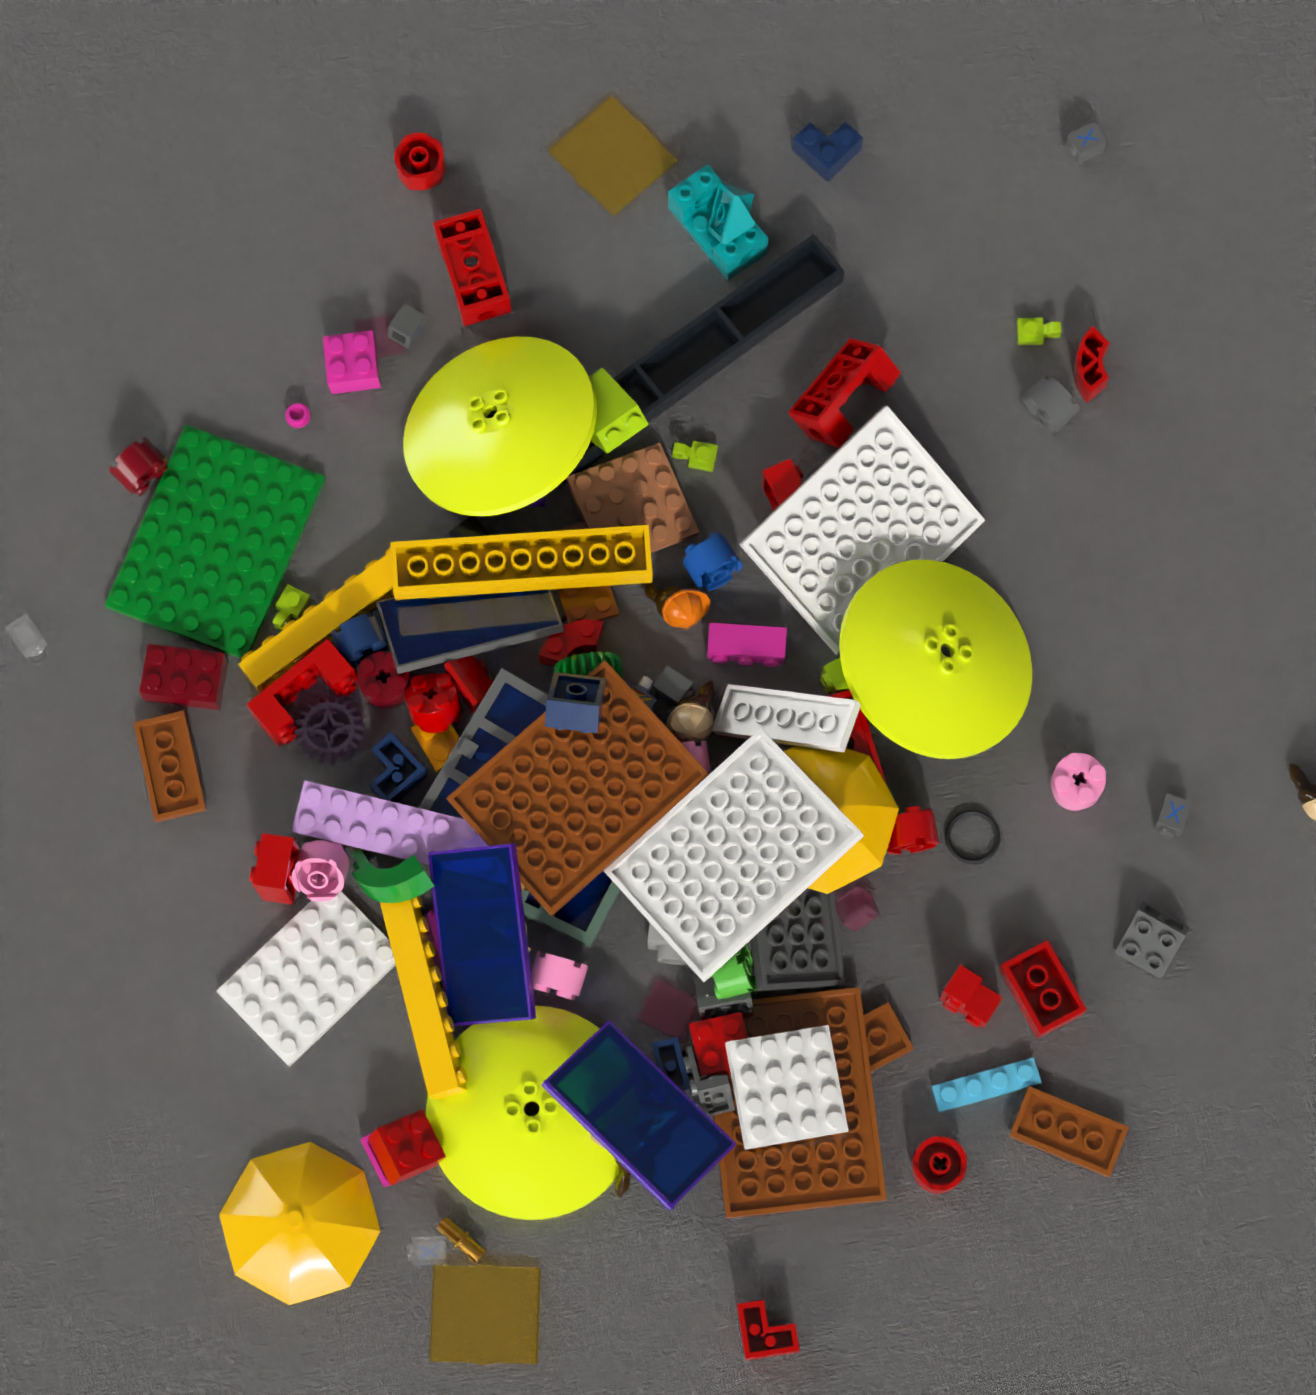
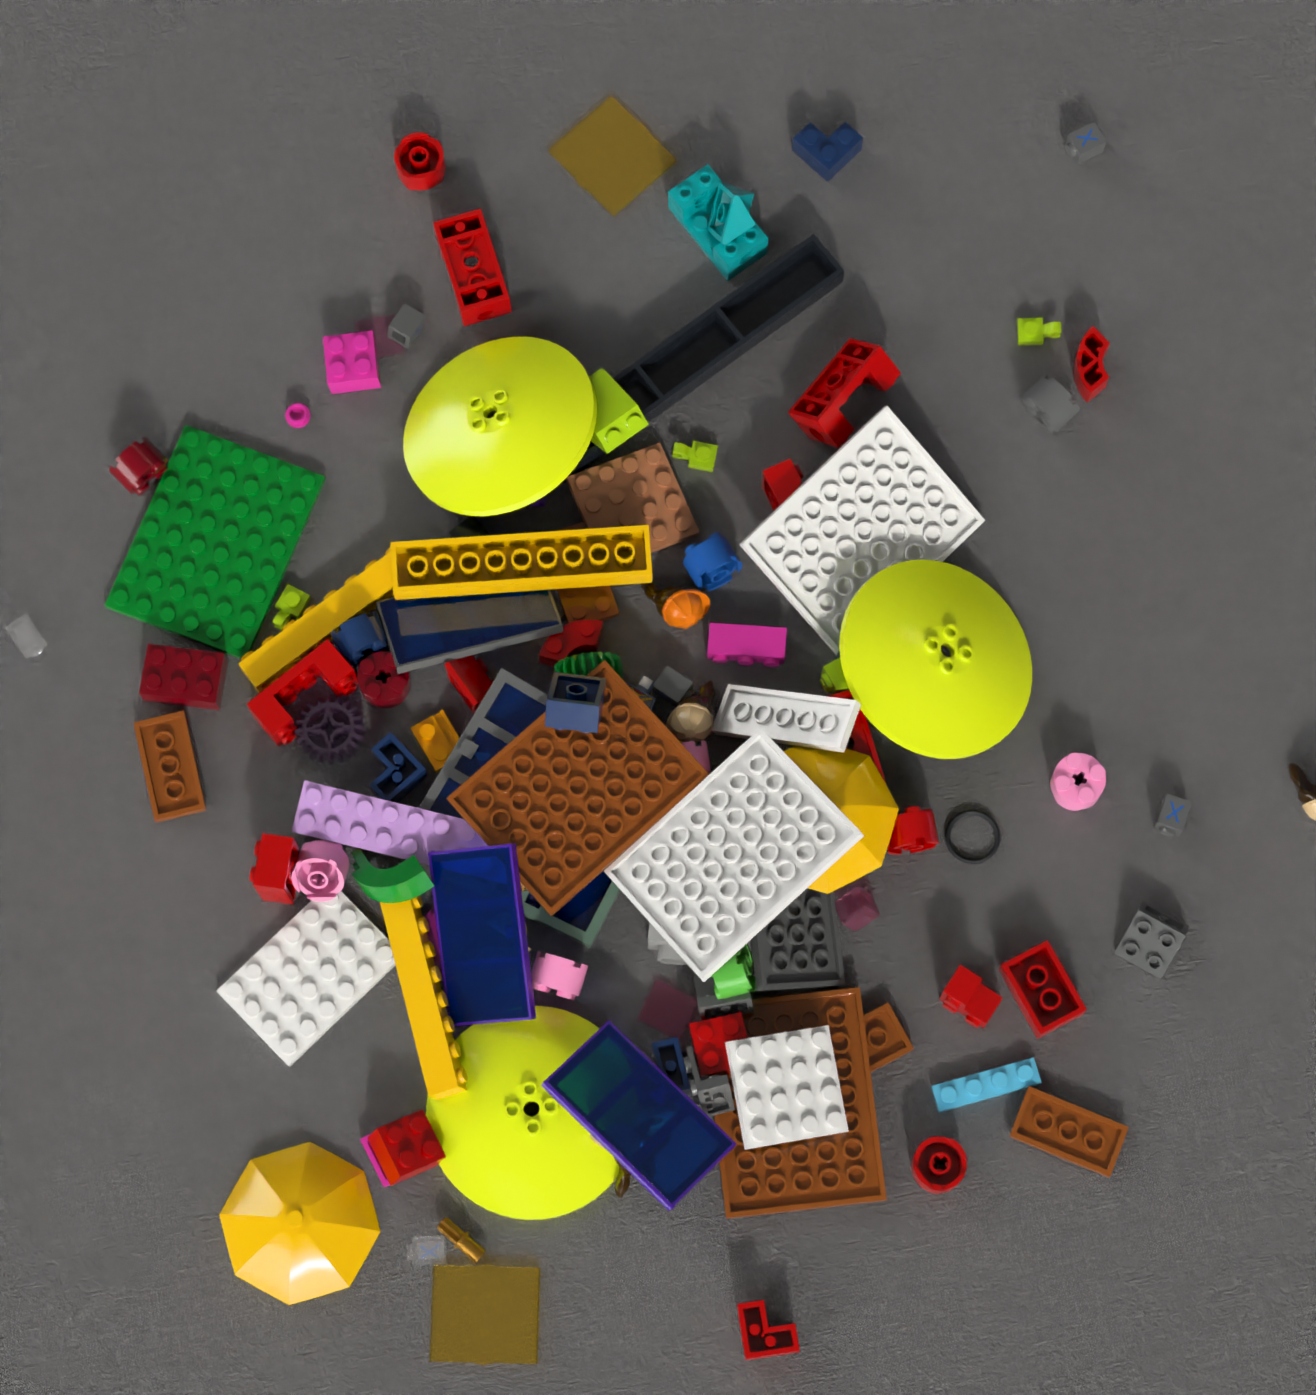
red brick [405,673,462,733] -> none

